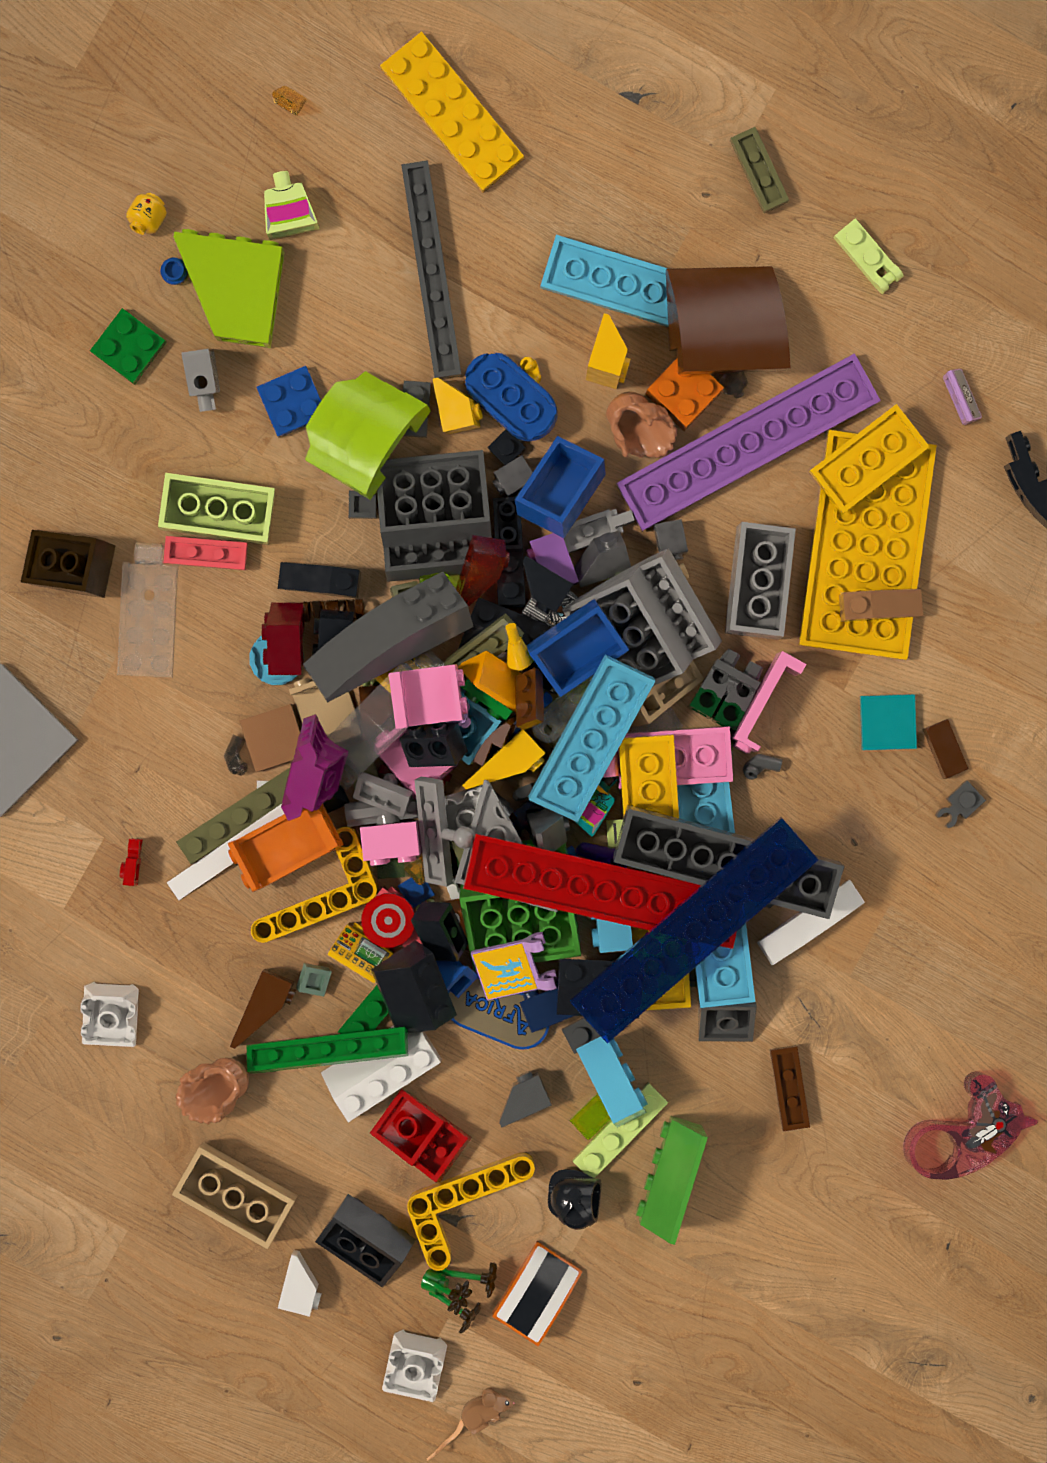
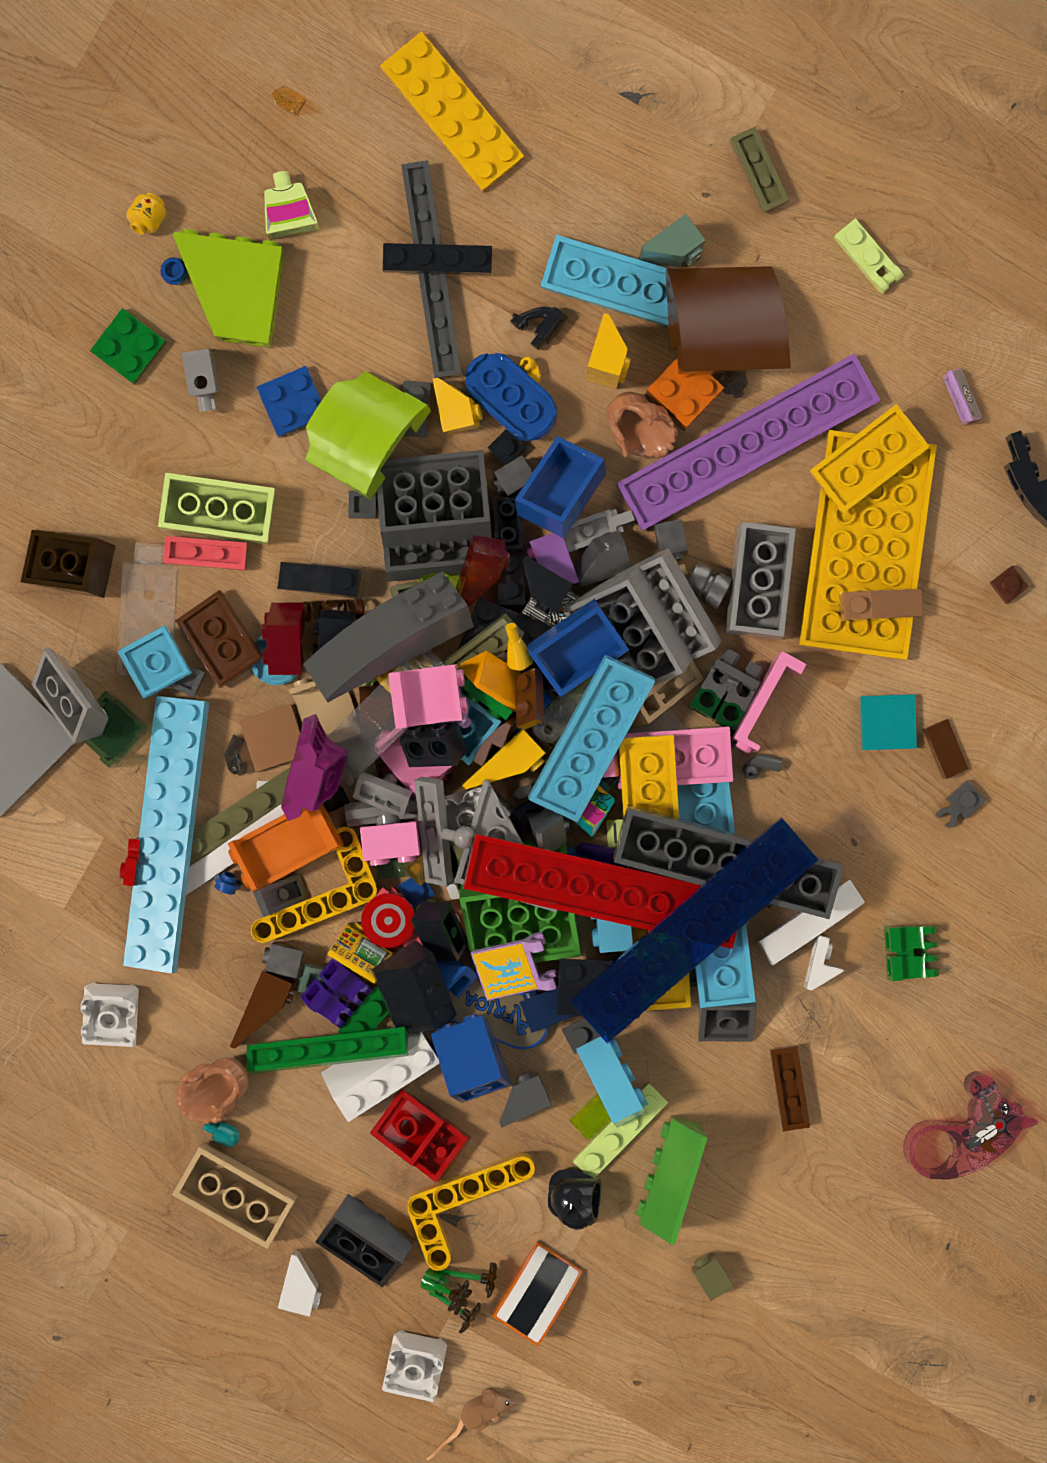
none -> light grey slope [32,648,108,744]
none -> clear green panel [84,691,151,768]
none -> medium azure tile [117,625,192,699]
none -> medium azure plate [123,696,209,973]
none -> dark grey plate [170,665,206,697]
none -> reddish brown tile [175,590,263,688]
none -> teal cylinder [202,1121,240,1147]
none -> blue plate [214,871,242,895]
none -> dark grey slope [253,874,309,917]
none -> flat silver brick [262,942,305,978]
none -> dark purple legs [300,958,373,1028]
none -> black plate [382,243,492,275]
none -> blue slope [431,1014,512,1103]
none -> black plant [510,307,568,350]
none -> sand green slope [639,214,705,268]
none -> flat silver wheel [688,562,732,610]
none -> olive brick [691,1253,734,1301]
none -> white slope [804,935,844,990]
none -> green legs [884,925,940,981]
none -> copper plate [990,565,1029,604]

